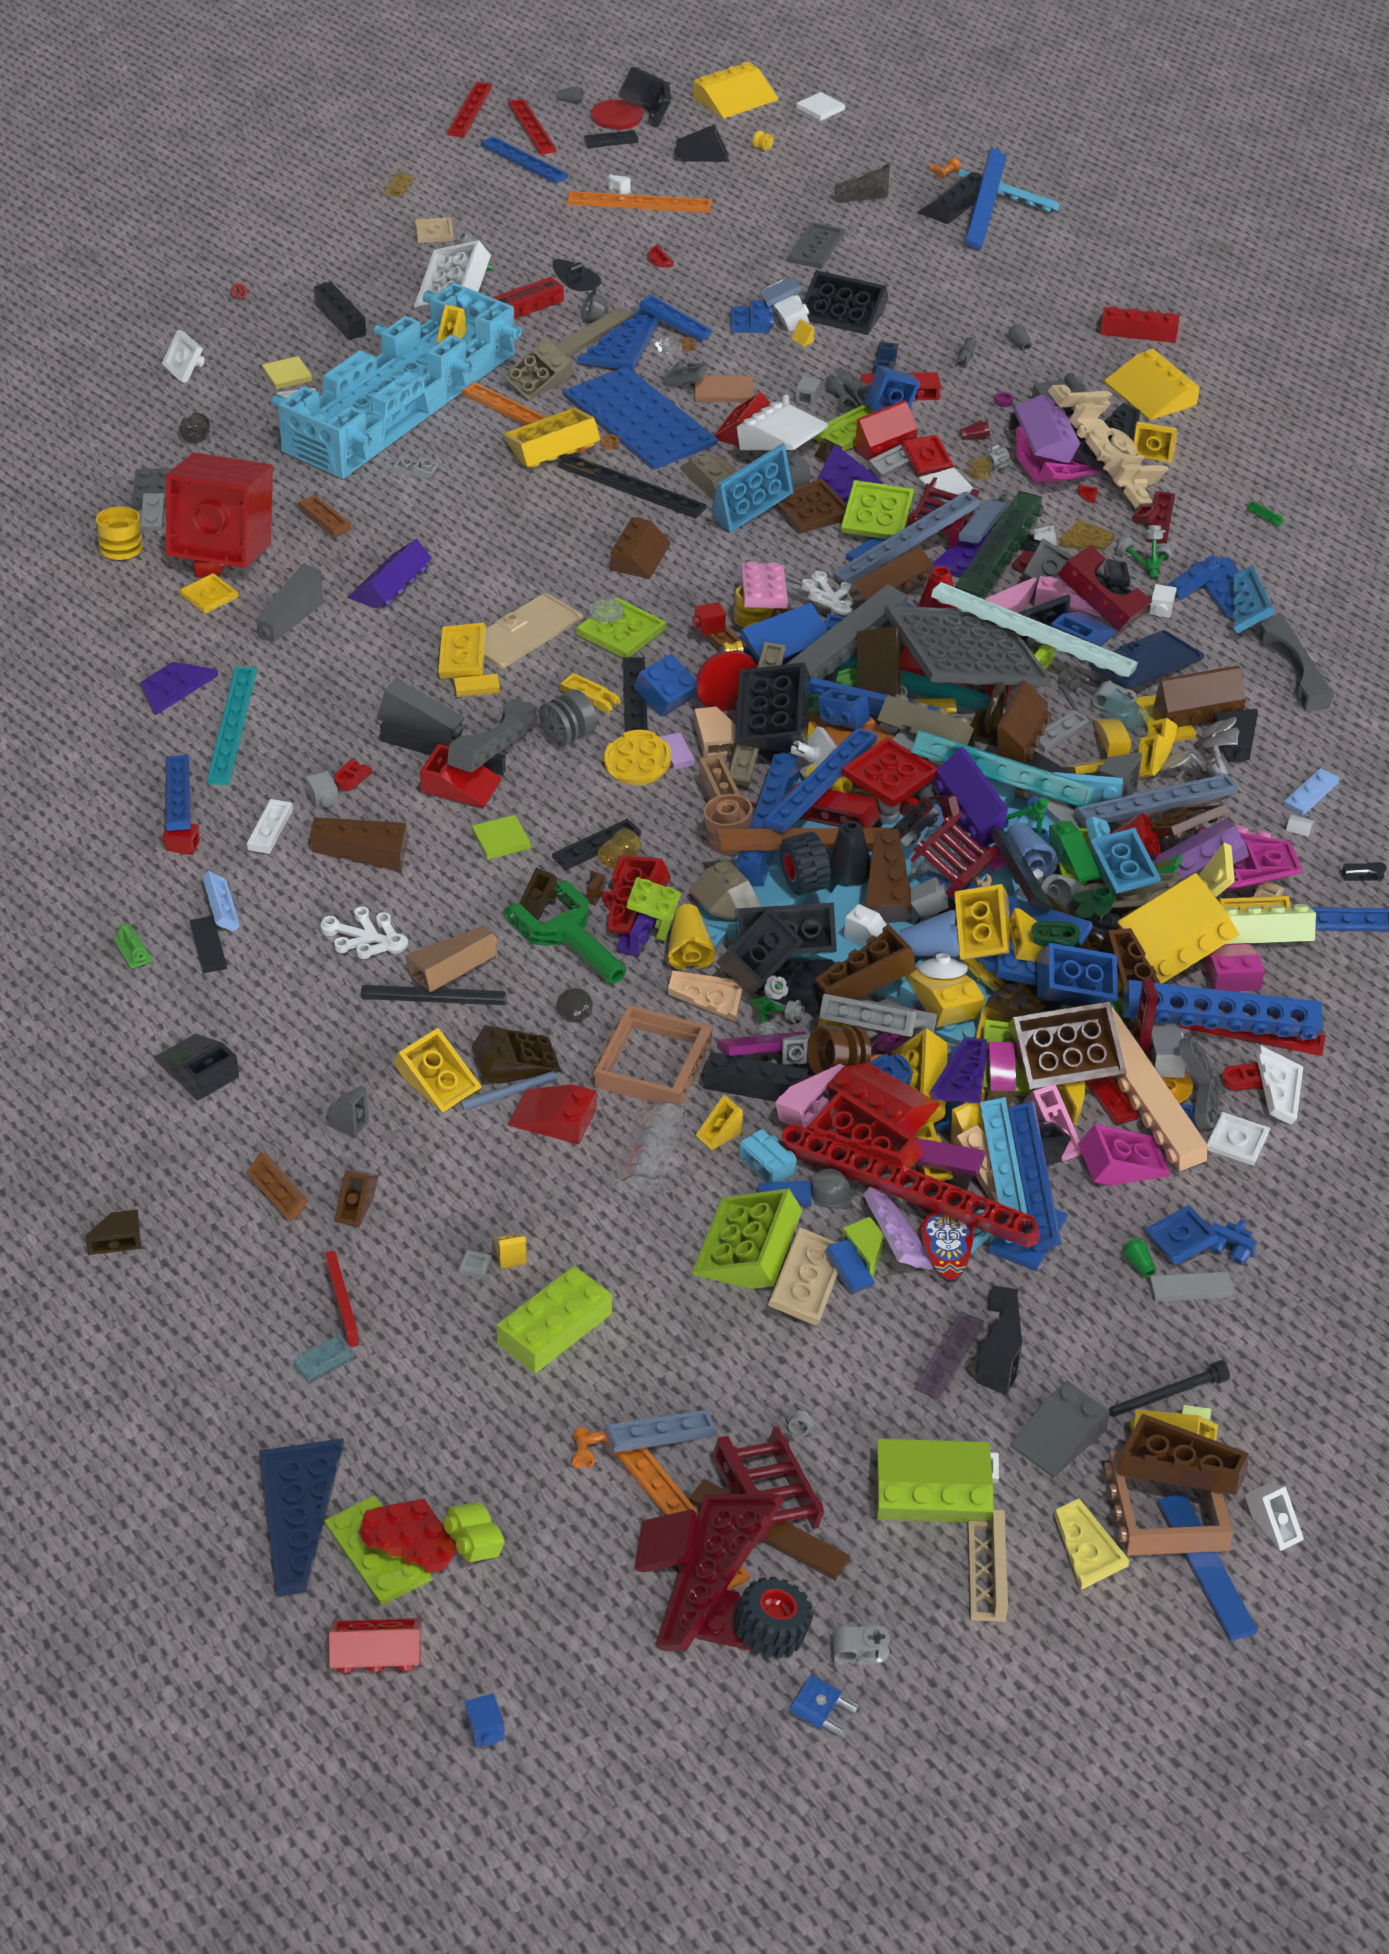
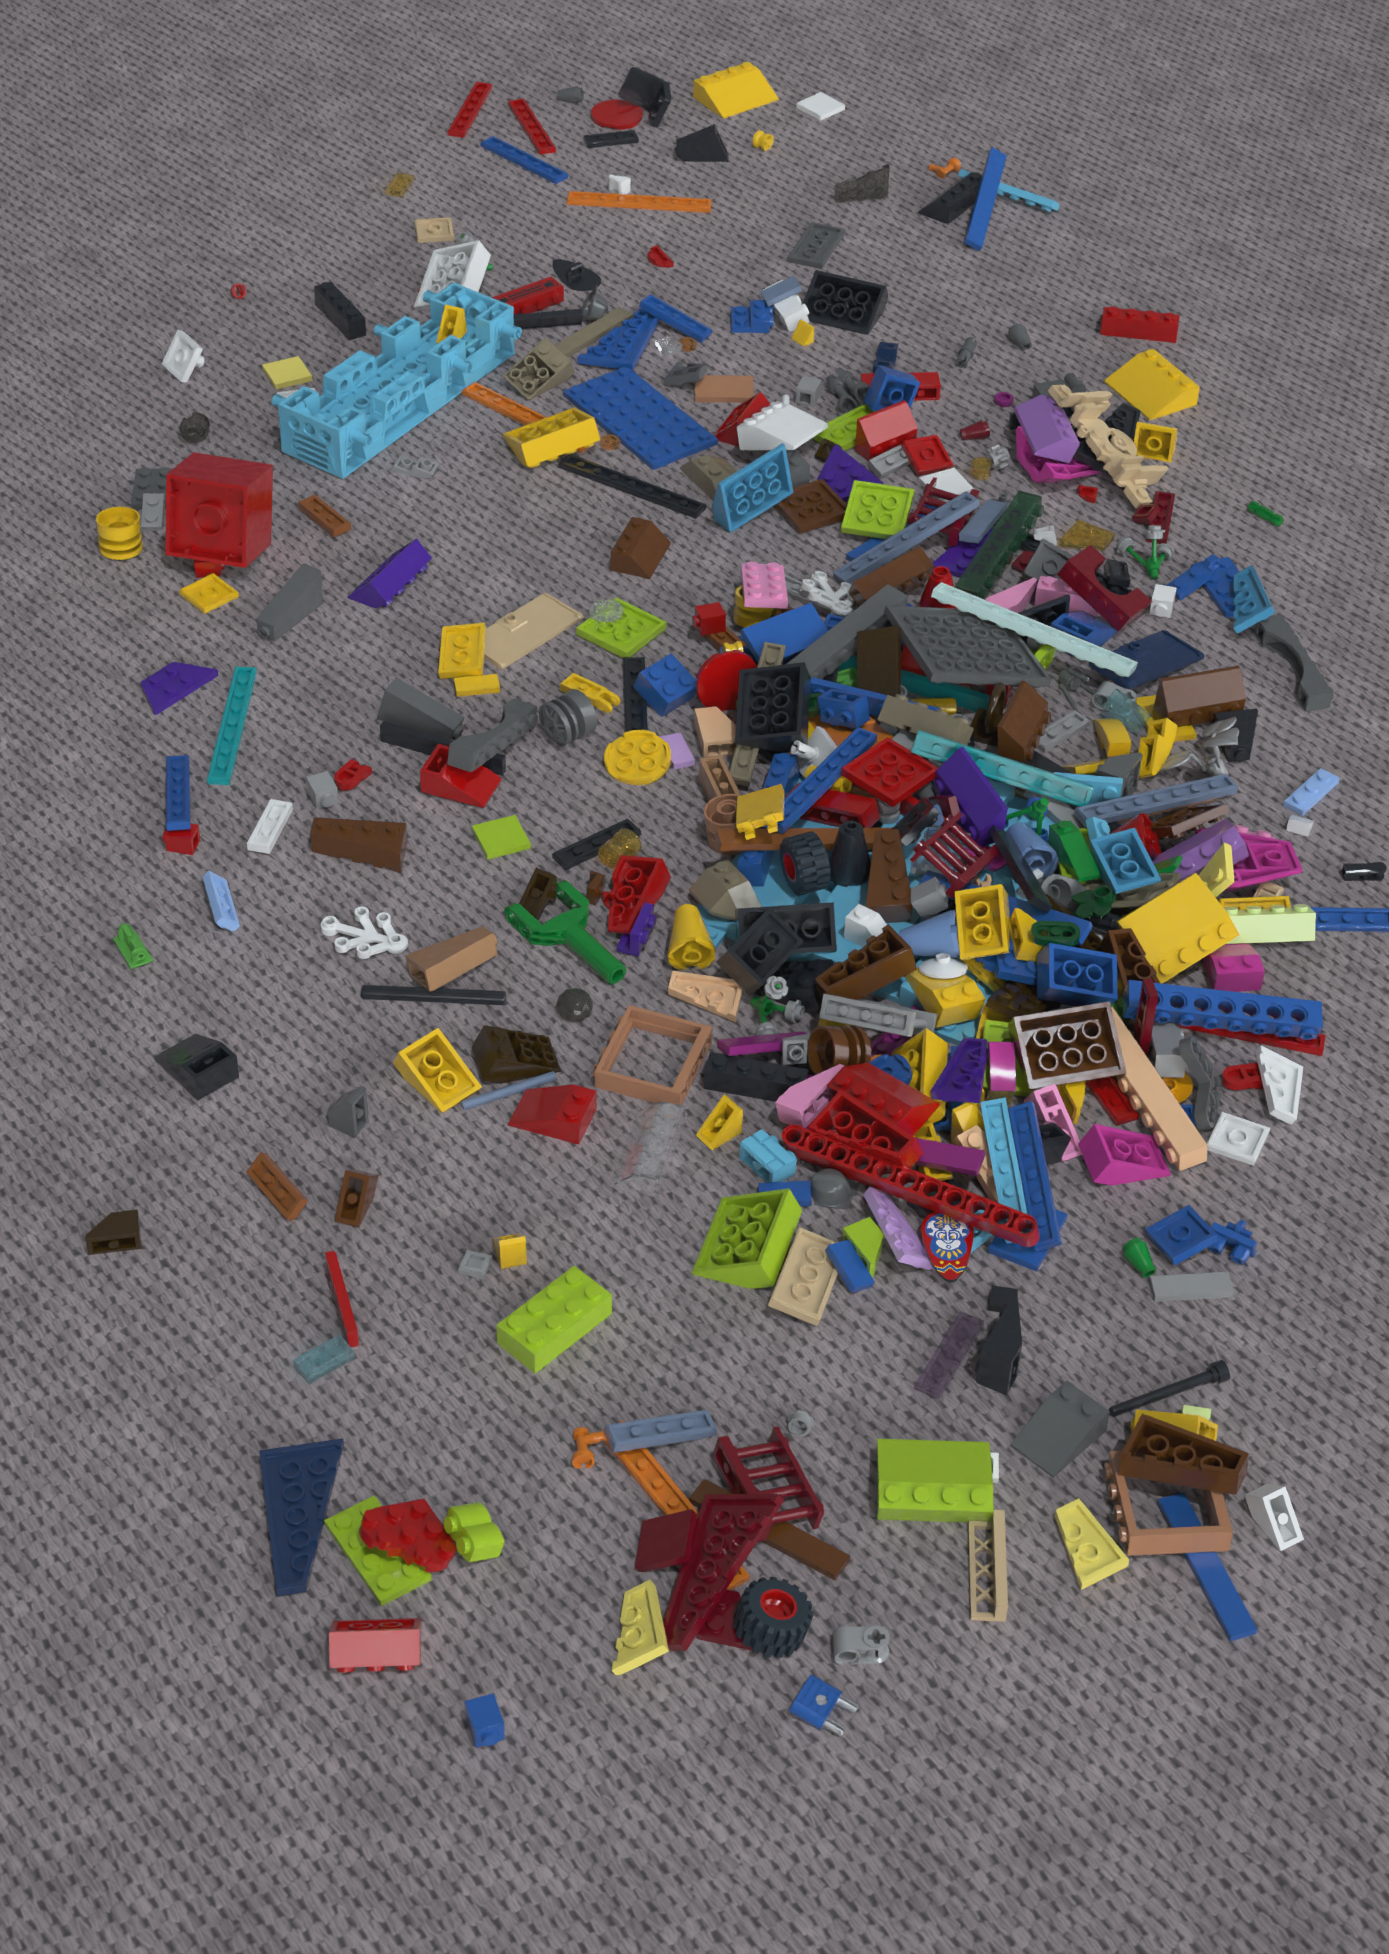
black tile [190,916,227,974] -> none
lime bracket [626,877,681,941] -> none
none -> black tile [514,309,583,329]
none -> light yellow wing [611,1580,669,1675]
none -> yellow tile [736,784,784,840]

